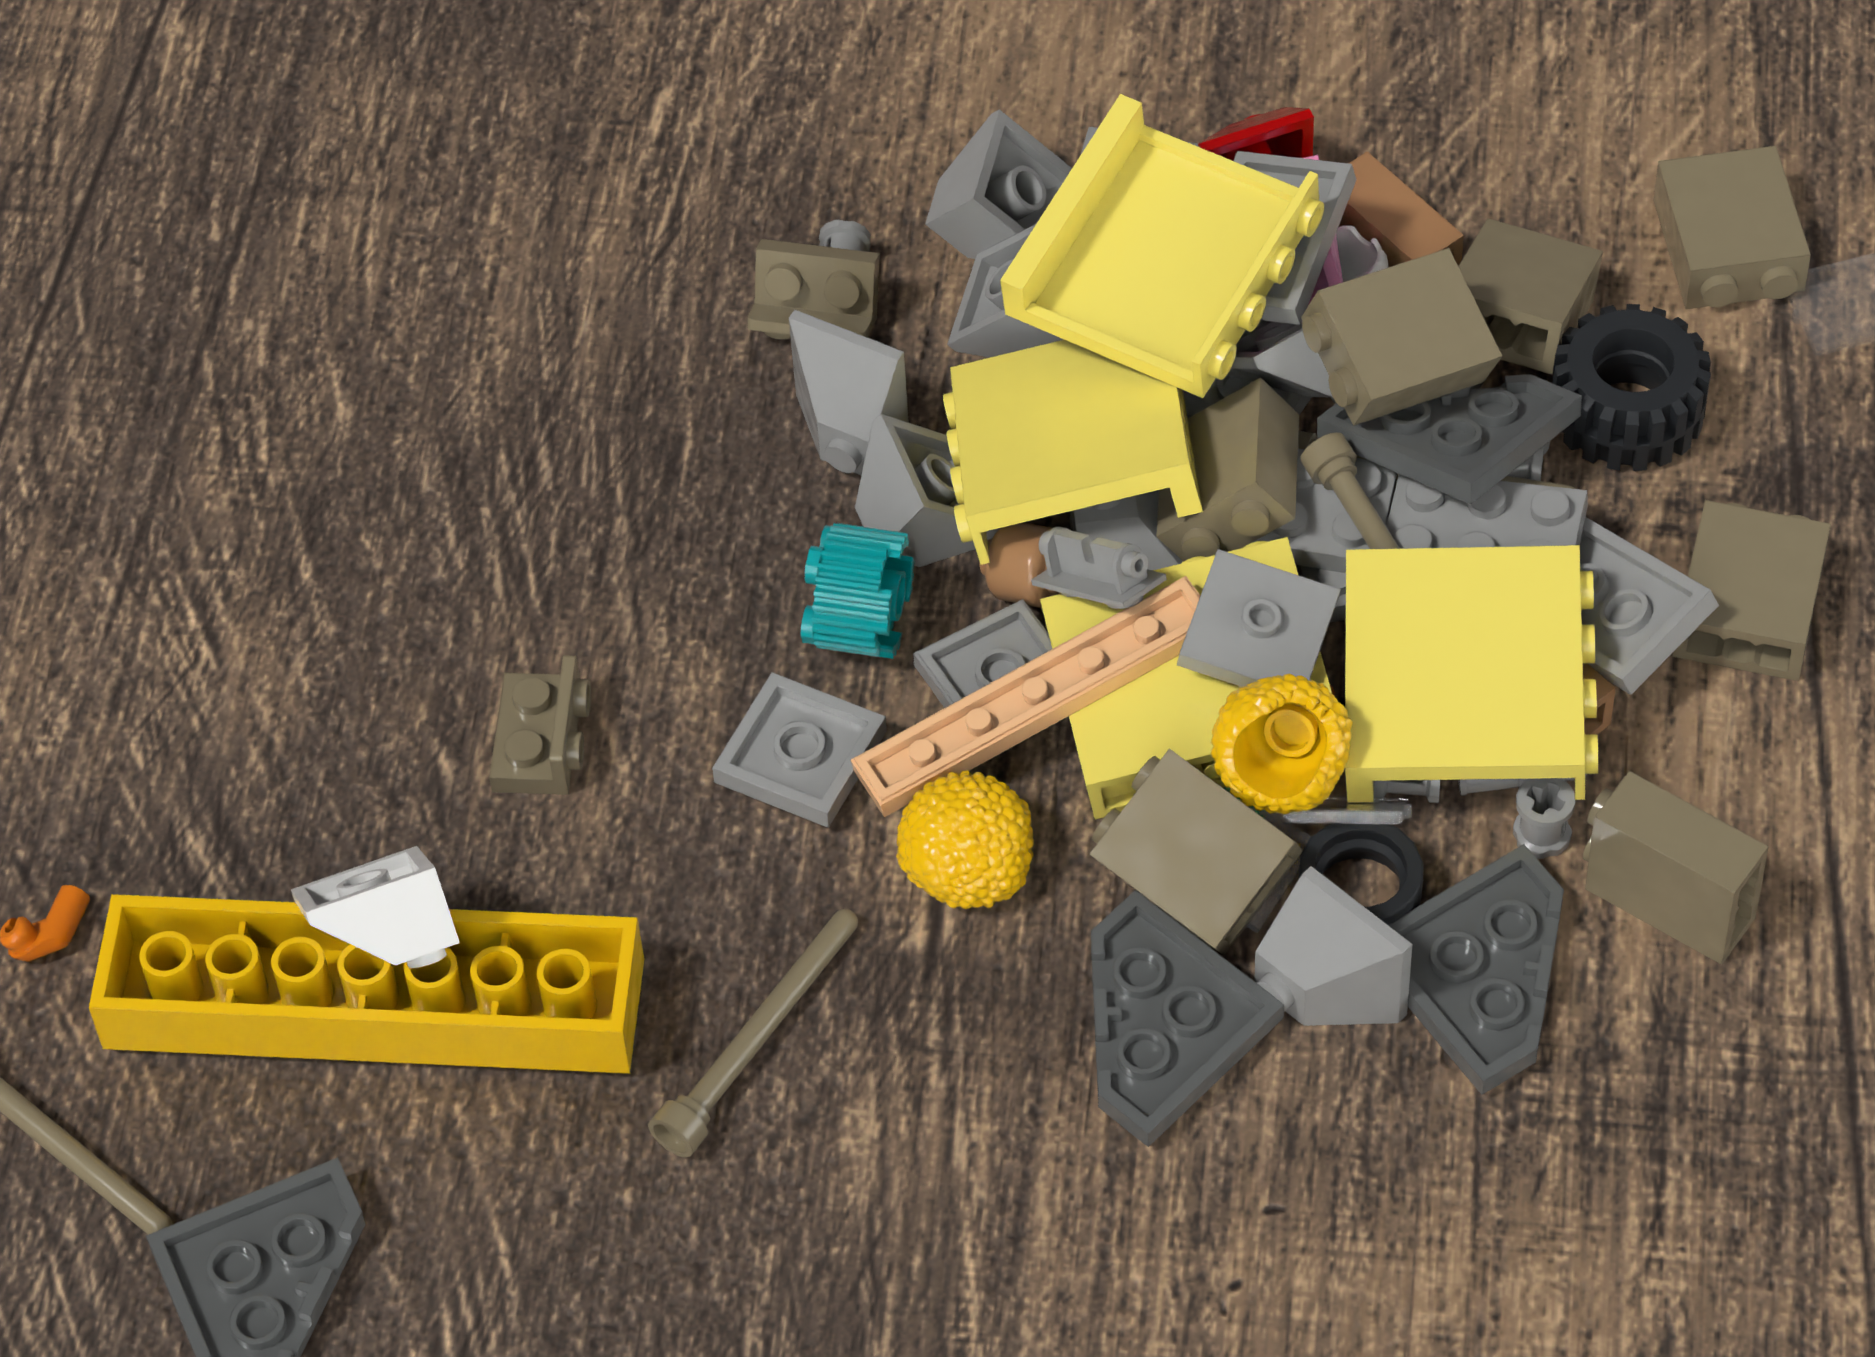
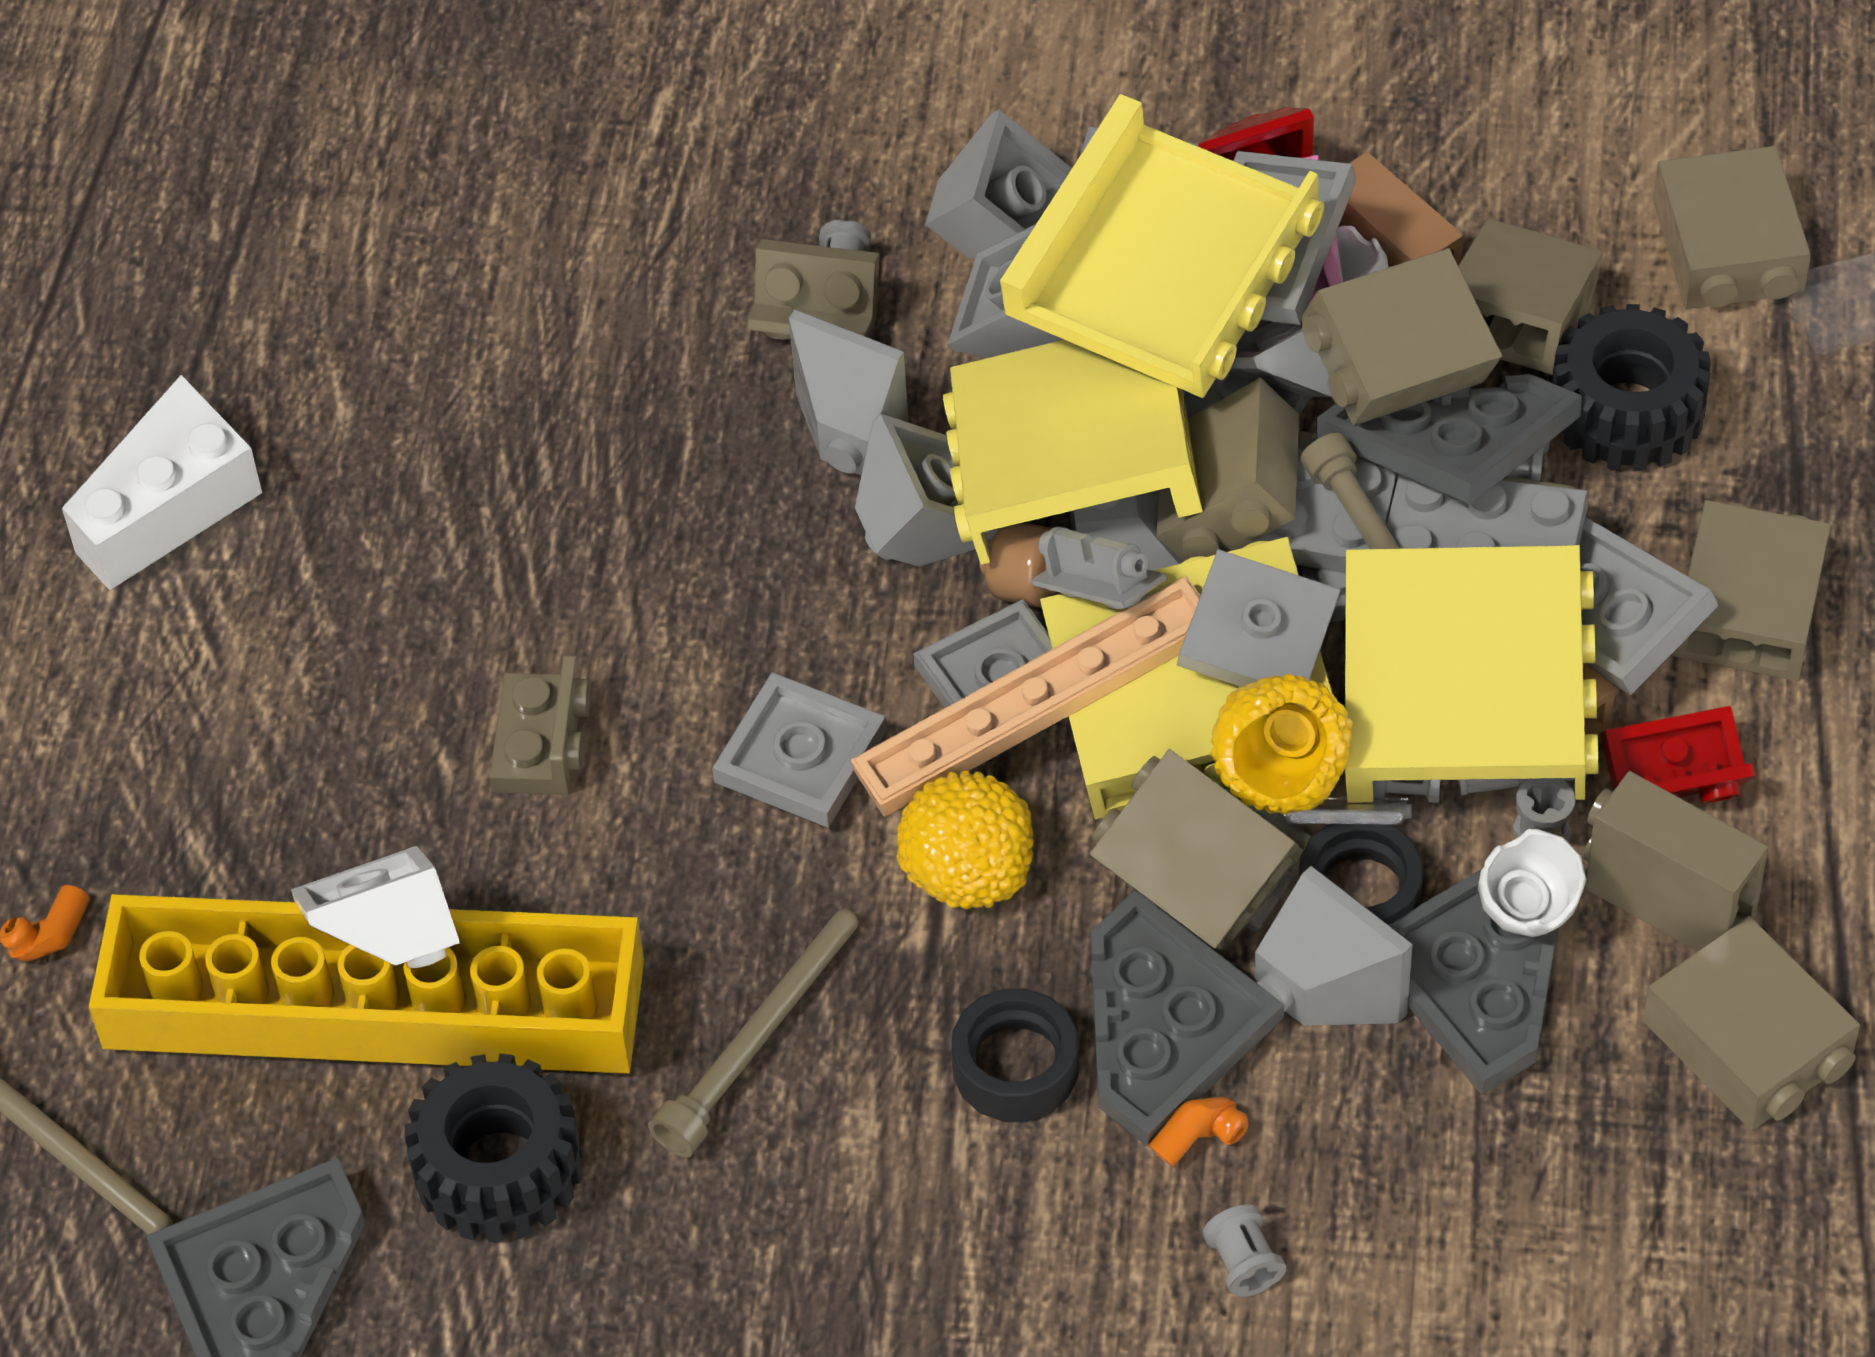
teal brick [801,523,915,659] -> none
none -> white wedge [62,375,262,590]
none -> black tyre [404,1054,583,1242]
none -> black tyre [952,988,1078,1122]
none -> orange arm [1148,1096,1249,1168]
none -> light grey bush [1203,1204,1286,1297]
none -> white hair [1477,829,1587,937]
none -> red bracket [1601,706,1756,804]
none -> dark tan brick [1643,916,1860,1131]

